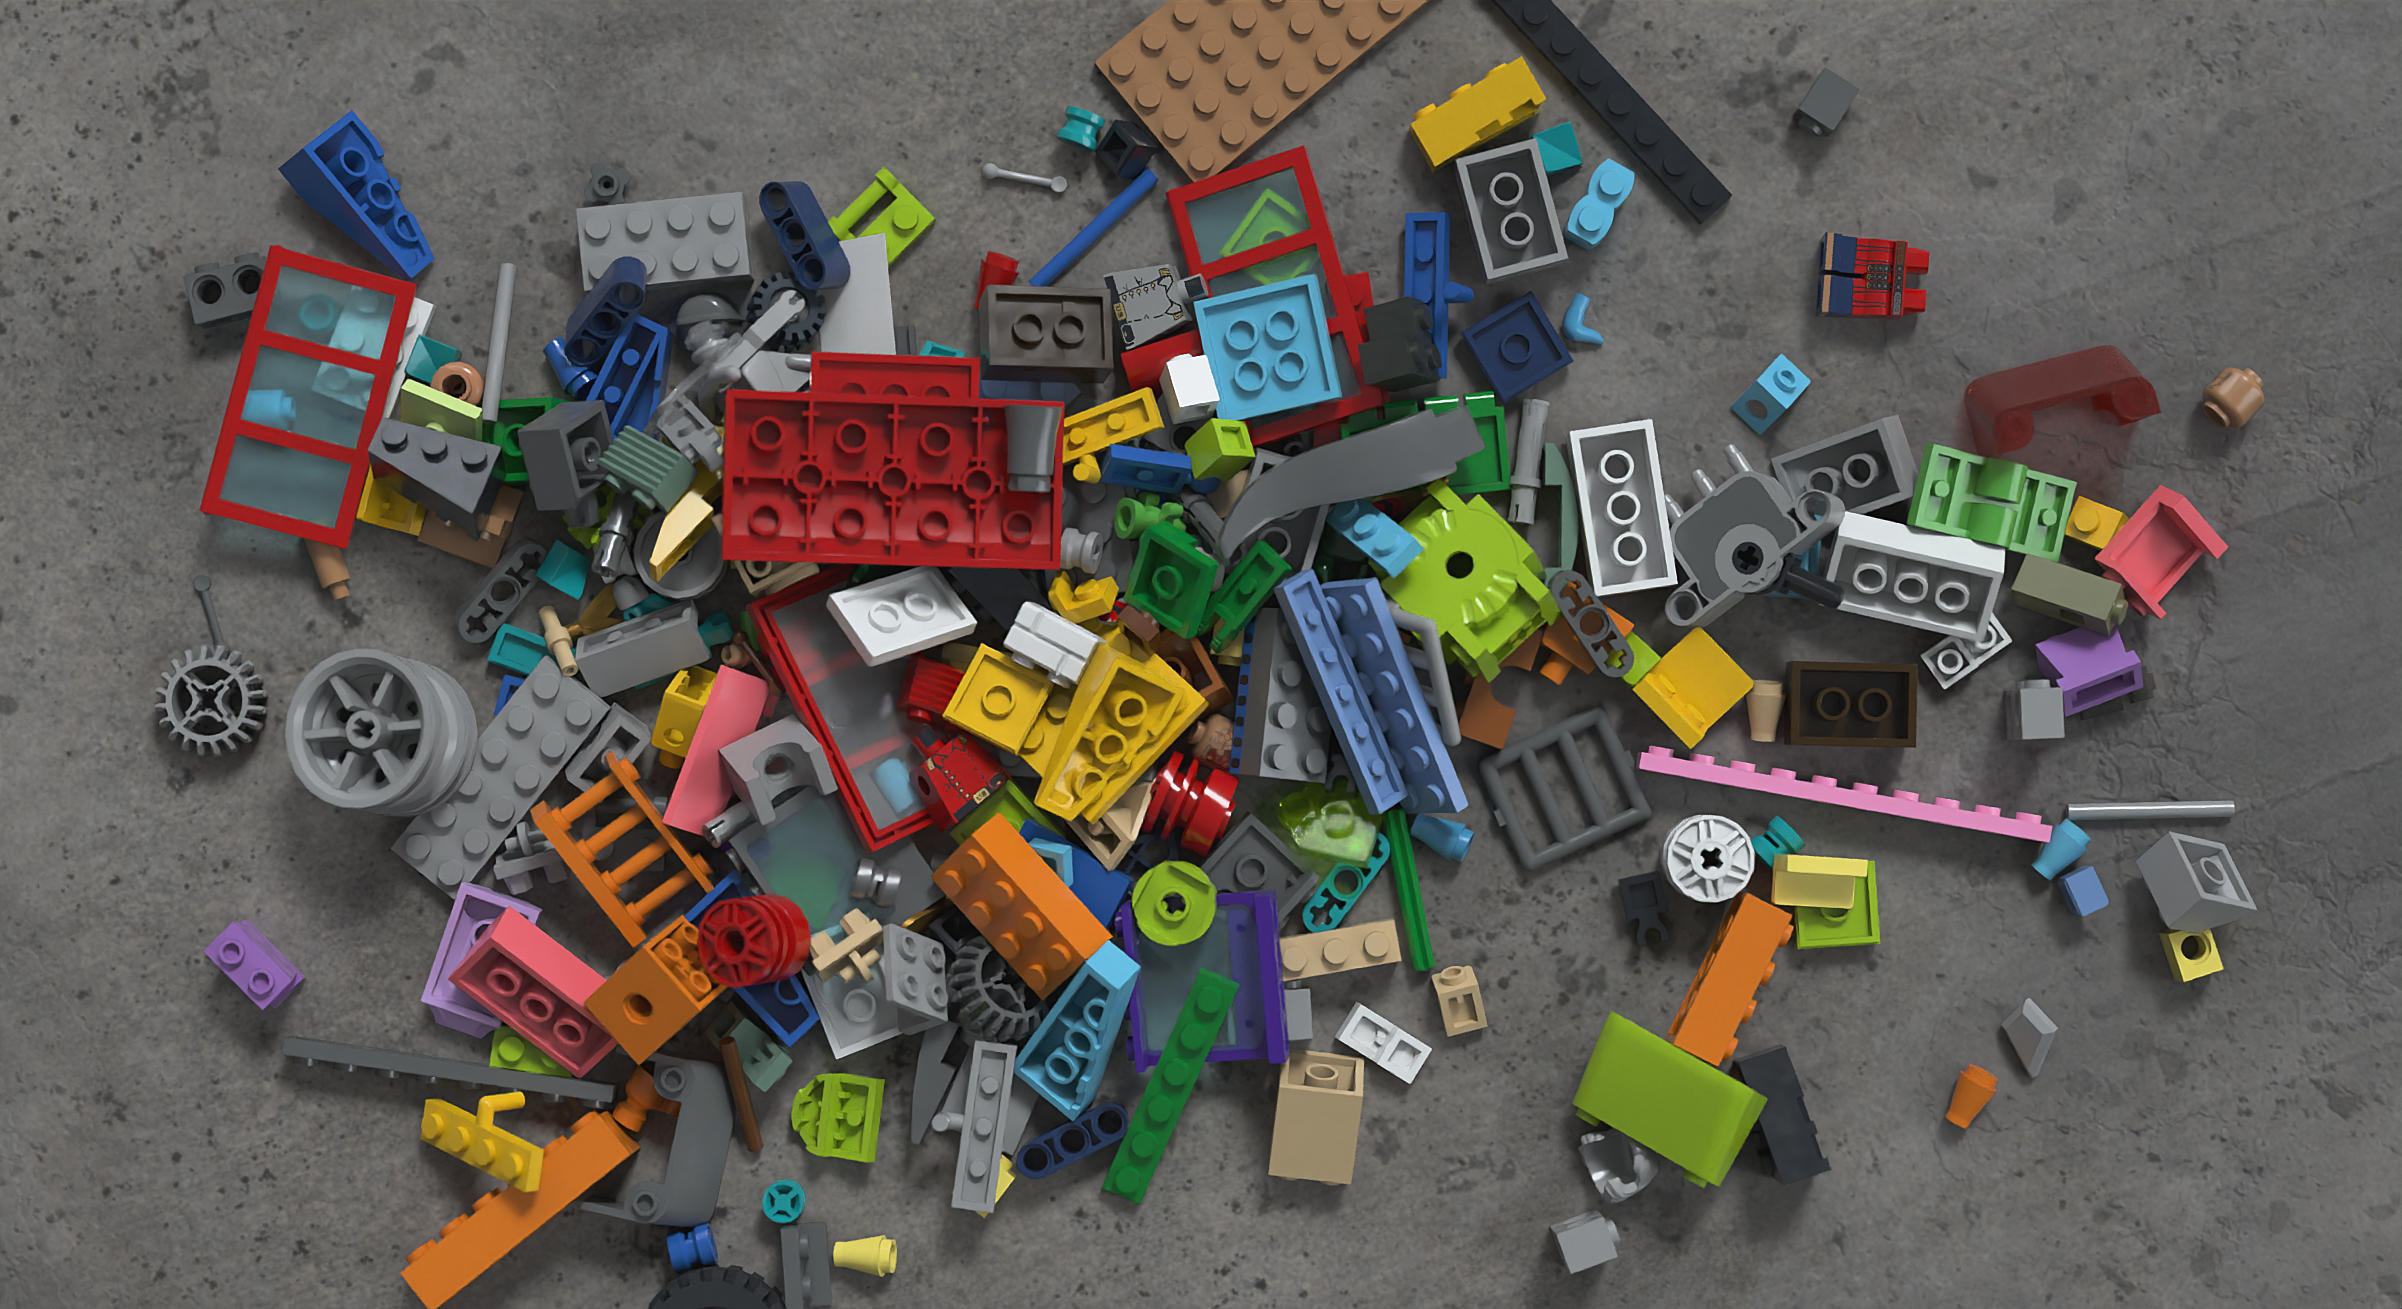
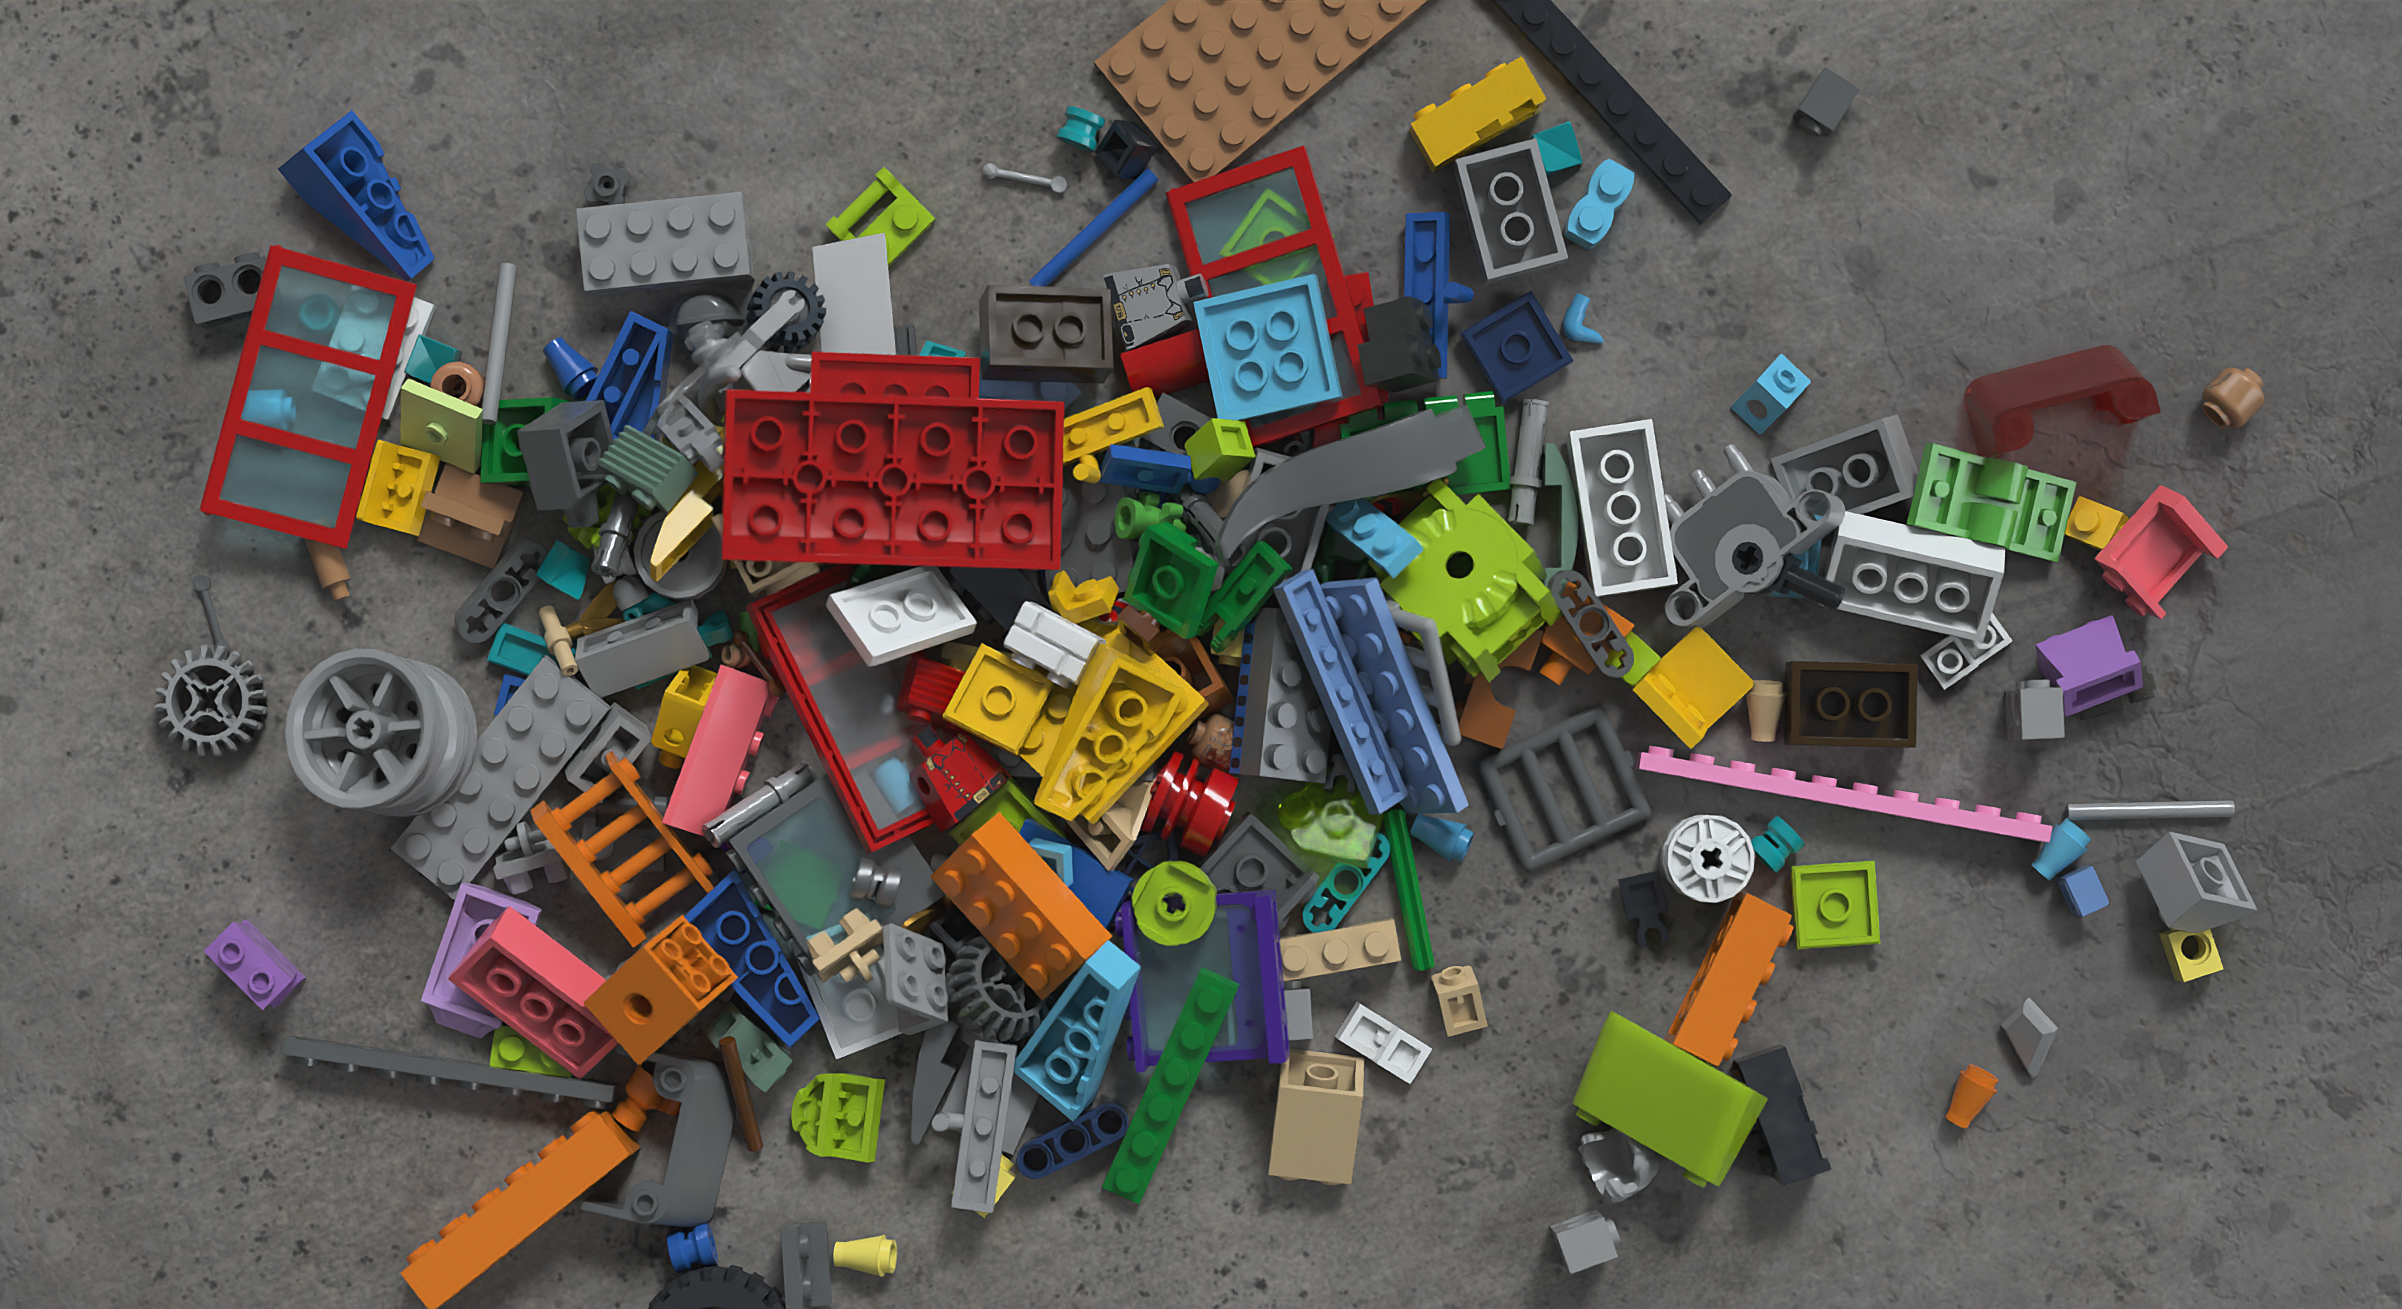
wedge [367,417,506,542] -> none
yellow plate [420,1092,544,1192] -> none
dark blue beam [564,256,647,366] -> none
red wheel [697,894,811,988] -> none
light grey piece [719,714,838,826] -> none
dark blue beam [759,181,850,290] -> none
teal wheel [762,1179,807,1223] -> none
red cone [973,250,1020,309] -> none
dark grey plant [1004,404,1063,492] -> none
light grey wheel [1060,527,1103,574] -> none
white brick [1159,354,1220,424] -> none
light yellow panel [1771,854,1868,909] -> none
hips [1816,232,1930,320] -> none
olive brick [2011,553,2128,636] -> none

